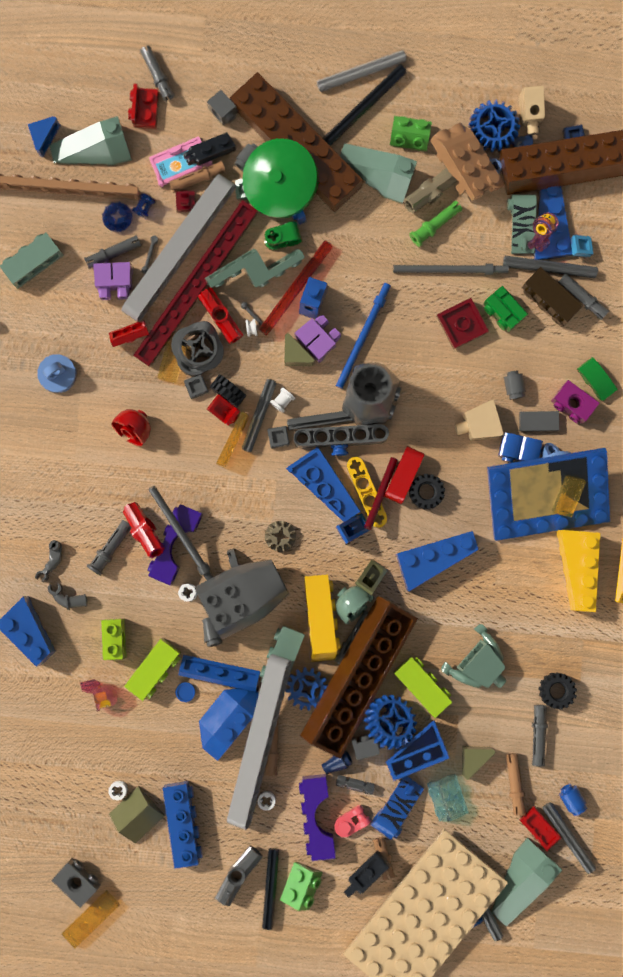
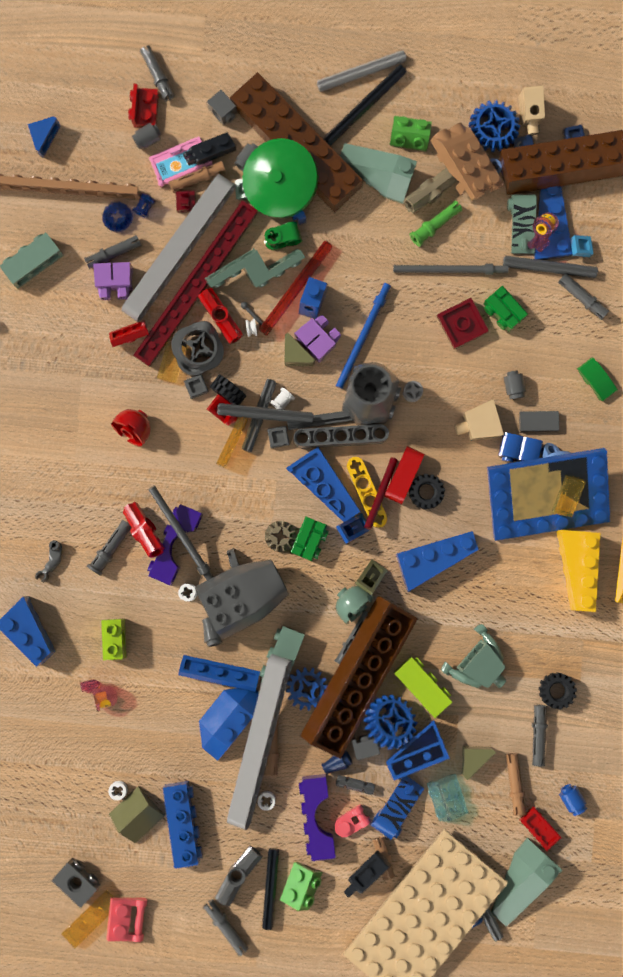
medium blue tile [37,354,77,393] -> none
dark grey piece [48,583,88,610] -> none
sand green wedge [49,116,132,166] -> none
lime brick [124,638,181,701] -> none
dark grey hinge [142,236,158,274] -> none
blue piece [175,682,195,702] -> none
yellow wedge [304,574,340,662] -> none
blue bush [331,444,349,456] -> none
dark brown brick [522,267,583,327] -> none
dark grey axle [542,802,596,874] -> none
magenta brick [551,380,599,424] -> none
none -> coral plate [106,898,148,942]
none -> dark grey brick [132,123,161,150]
none -> dark grey pin [203,899,249,956]
none -> dark grey axle [217,403,314,424]
none -> green brick [290,516,329,562]
none -> light grey wheel [403,381,423,402]

